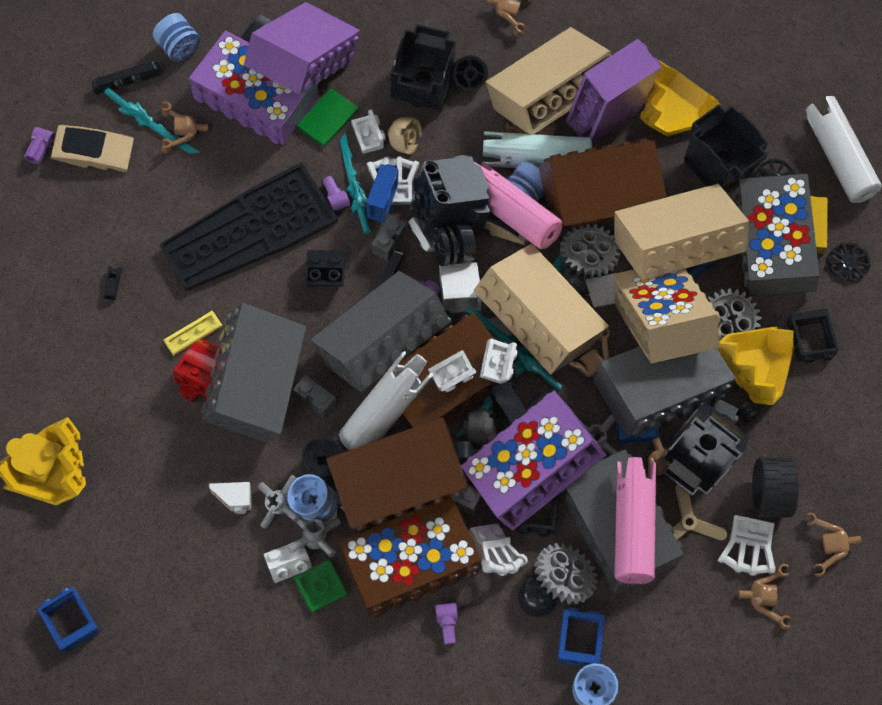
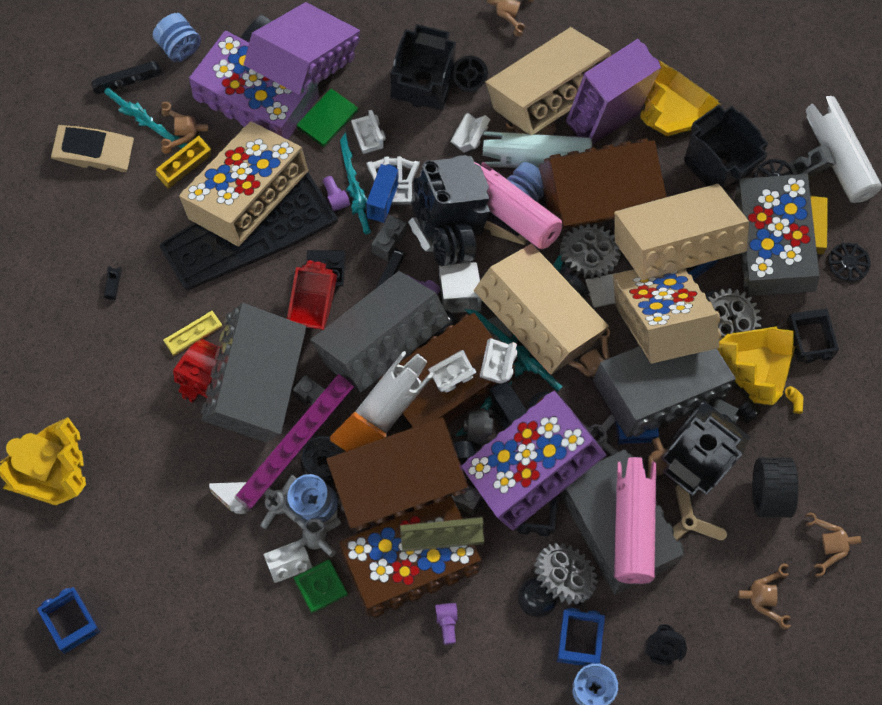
medium lavender piece [24,127,56,164] -> none
tan cylinder [387,117,421,154] -> none
white plate [468,523,528,576] -> none
white plate [717,515,775,576] -> none
none -> yellow brick [156,136,211,189]
none -> tan brick [179,121,309,247]
none -> magenta brick [234,374,354,511]
none -> red piece [287,260,337,330]
none -> orange tile [330,412,386,451]
none -> olive fence [400,517,484,552]
none -> white bracket [451,113,490,152]
none -> black tile [645,624,687,665]
none -> yellow arm [785,386,803,414]
none -> dark grey brick [789,146,836,179]

